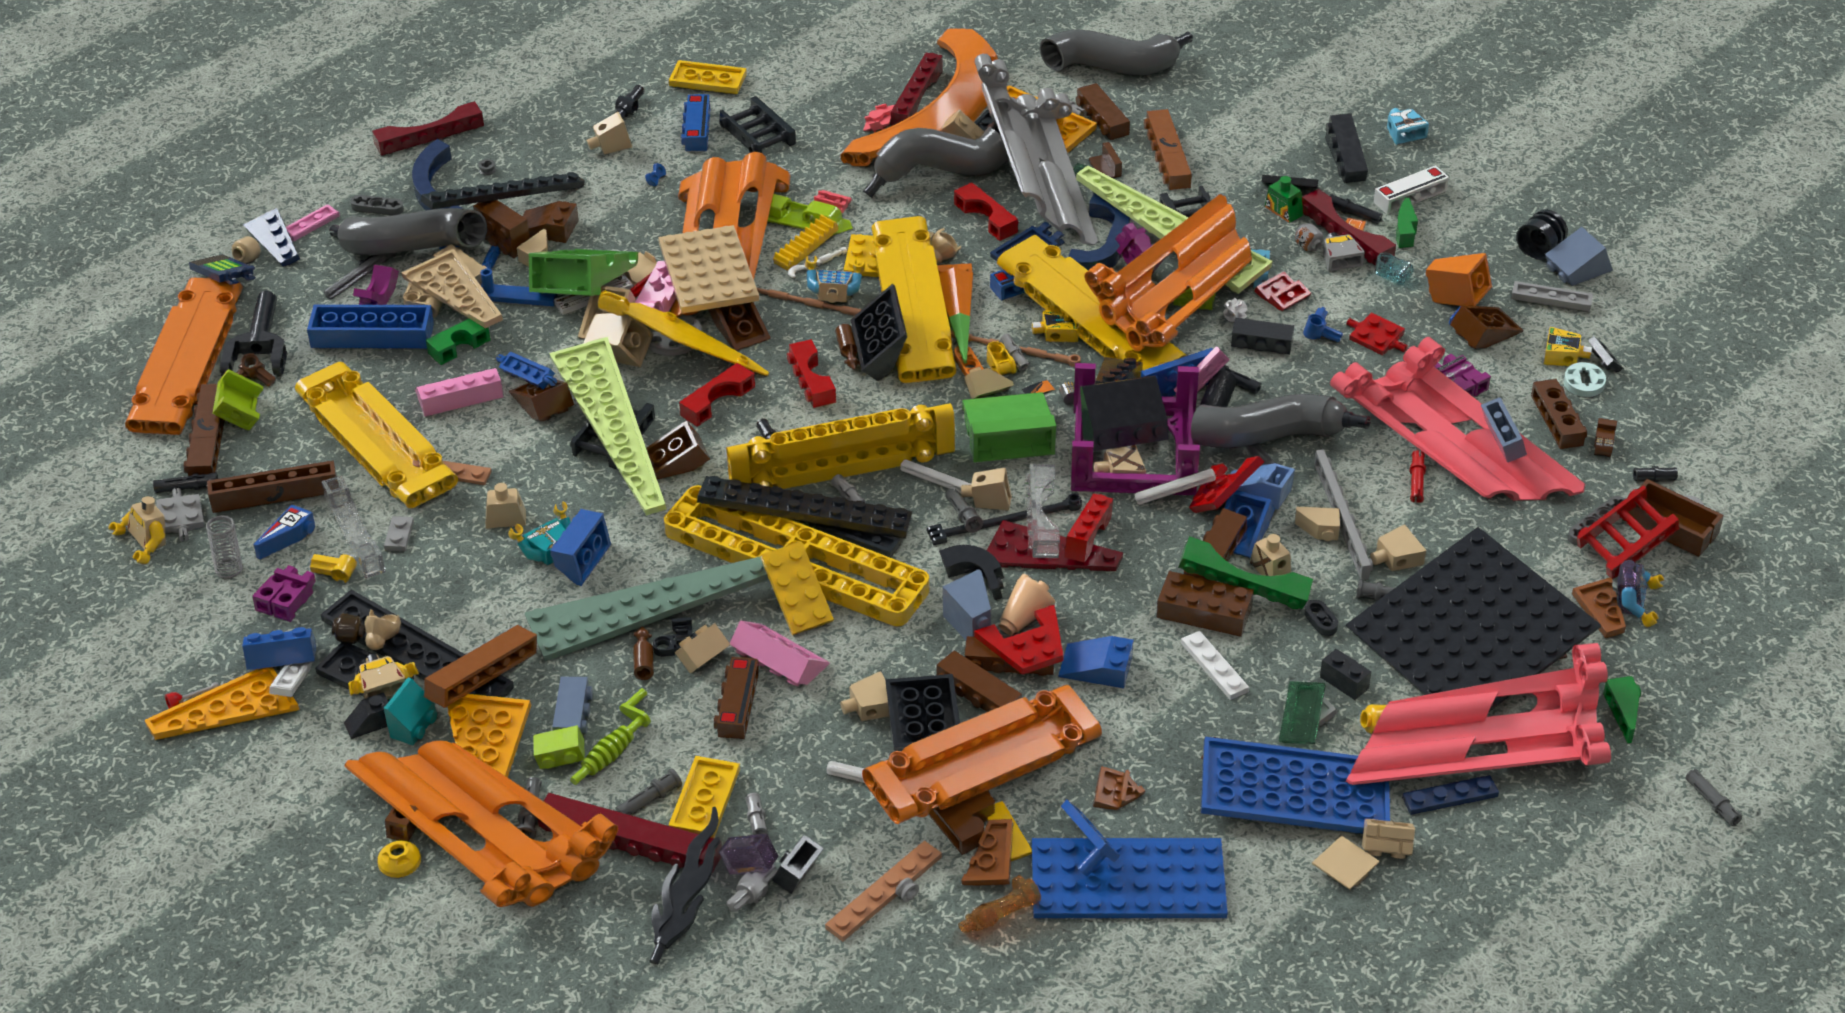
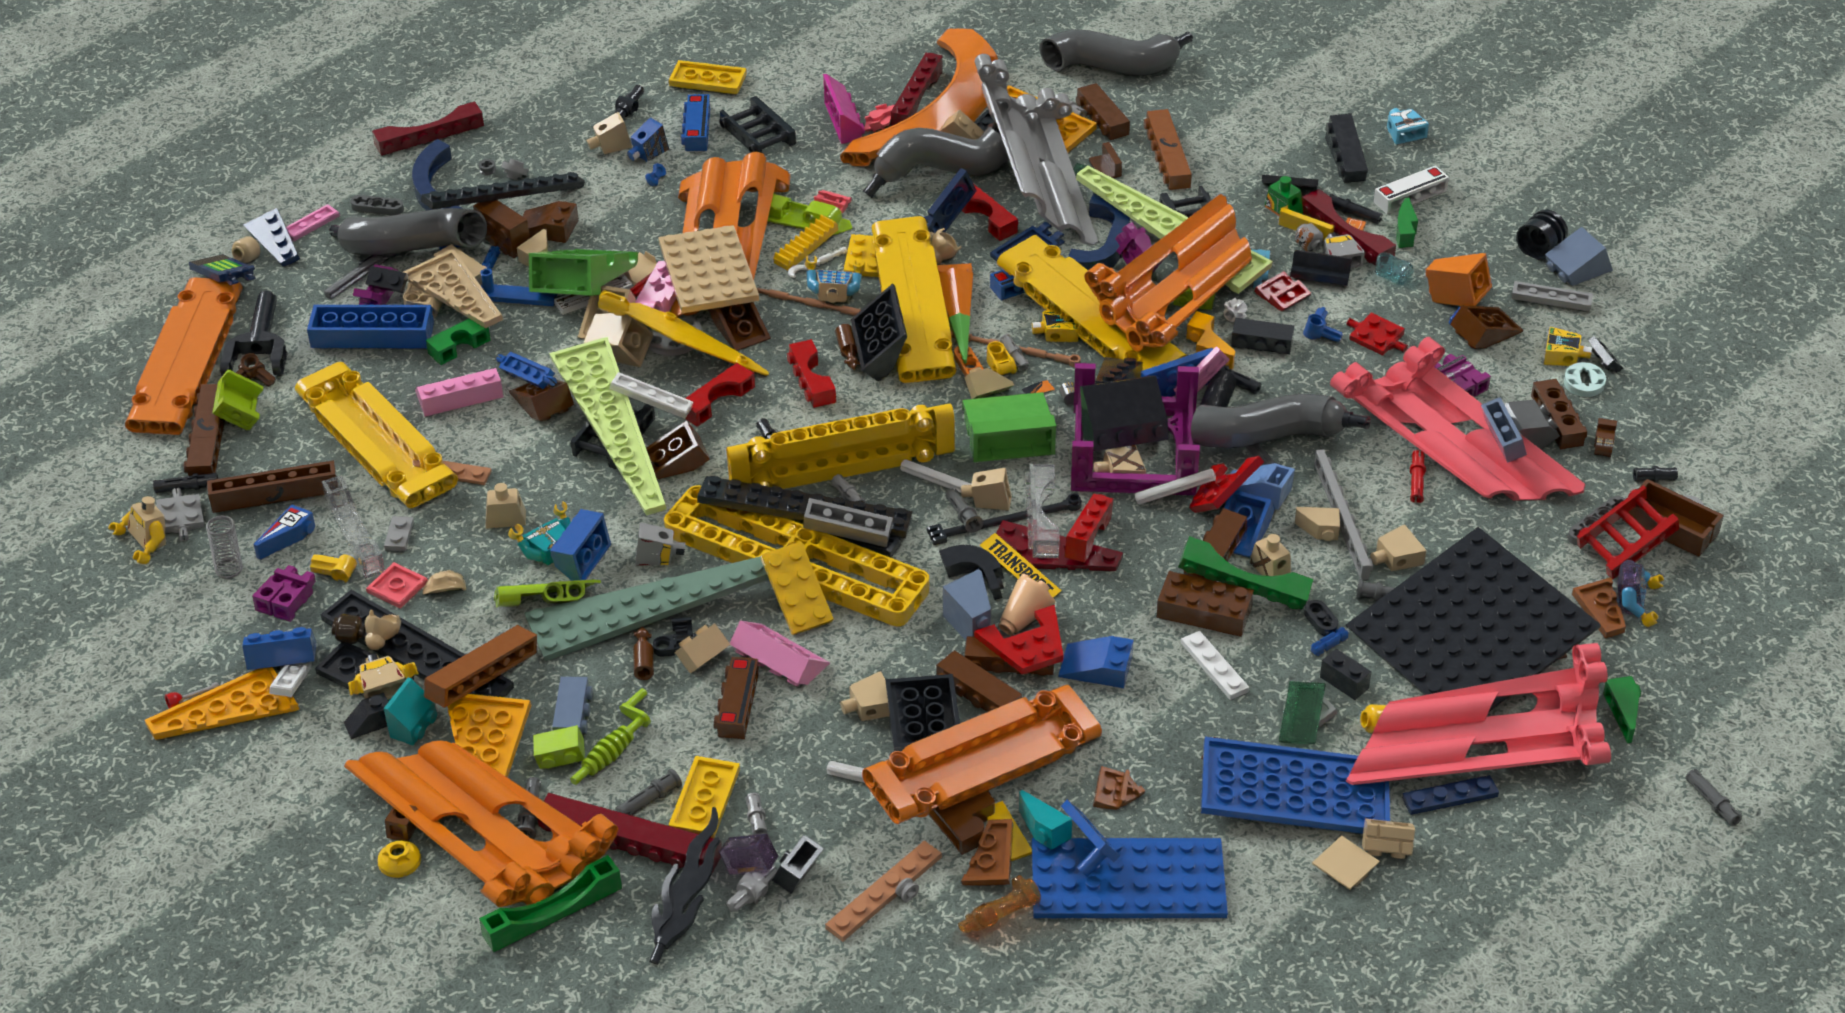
none -> black plate [365,266,409,293]
none -> coral tile [366,562,428,609]
none -> tan hat [423,570,466,594]
none -> green arch [479,855,622,953]
none -> lime panel [494,579,601,608]
none -> light grey plate [501,158,529,180]
none -> white tile [610,372,693,419]
none -> blue torso [627,117,669,162]
none -> light grey torso [635,523,685,566]
none -> light grey brick [803,498,893,547]
none -> dark pink slope [823,74,865,144]
none -> dark blue tile [924,168,977,233]
none -> yellow sticker [979,533,1062,597]
none -> teal slope [1019,790,1072,850]
none -> light orange arch [1186,311,1235,369]
none -> yellow tile [1279,208,1334,241]
none -> black panel [1290,250,1352,286]
none -> blue axle [1311,627,1349,656]
none -> dark grey slope [1504,400,1560,449]

